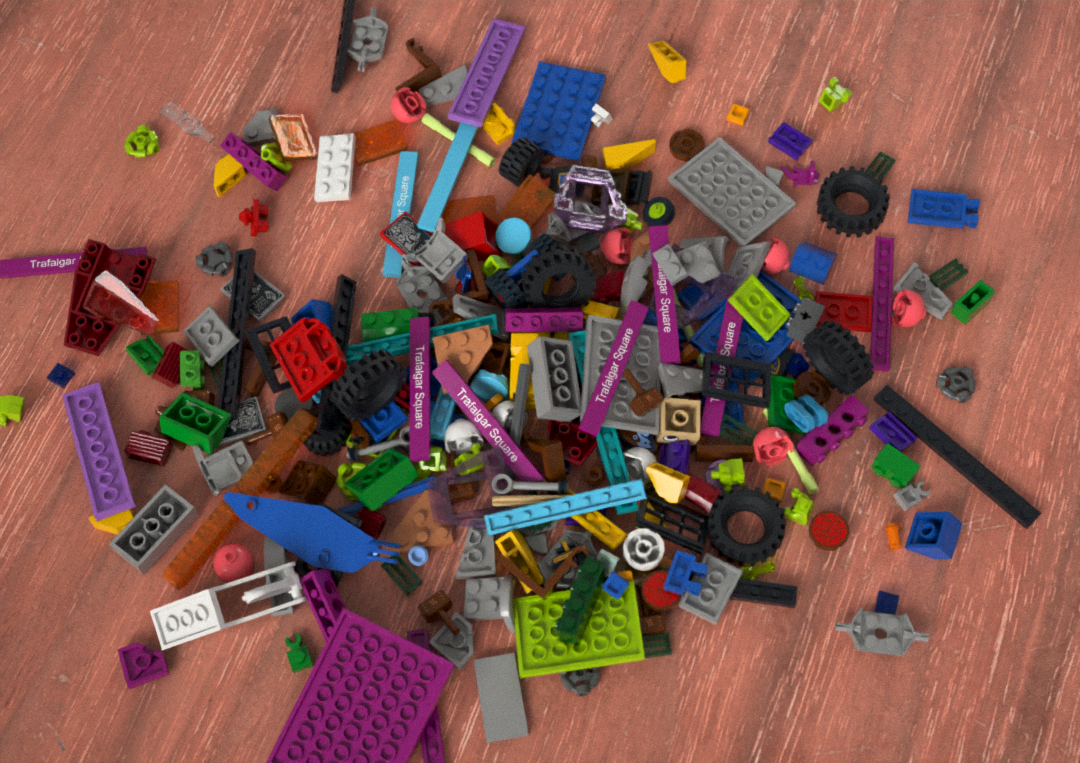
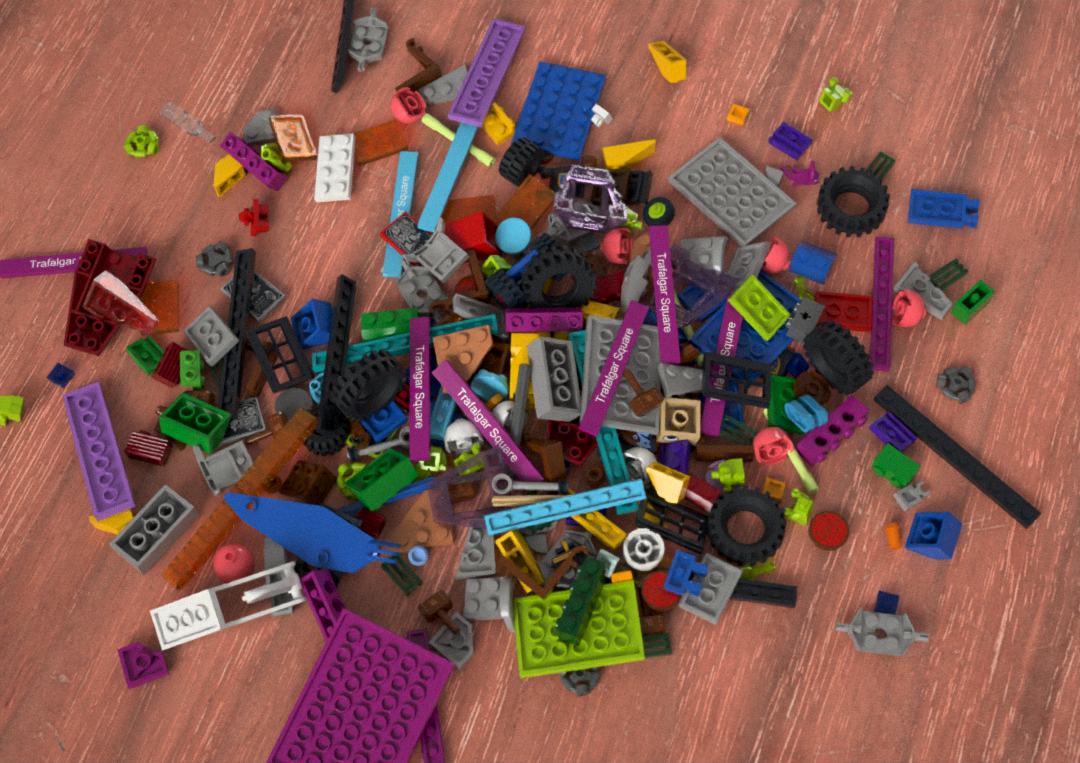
red plate [269,318,348,403] -> none
green plate [285,633,313,673] -> none
blue piece [455,255,473,294] -> none
light grey tile [473,653,529,743] -> none
blue tile [601,571,630,600] -> none
light grey plate [653,244,688,286] -> none
reddish brown tile [669,129,705,162] -> none
light grey plate [675,241,721,283] -> none

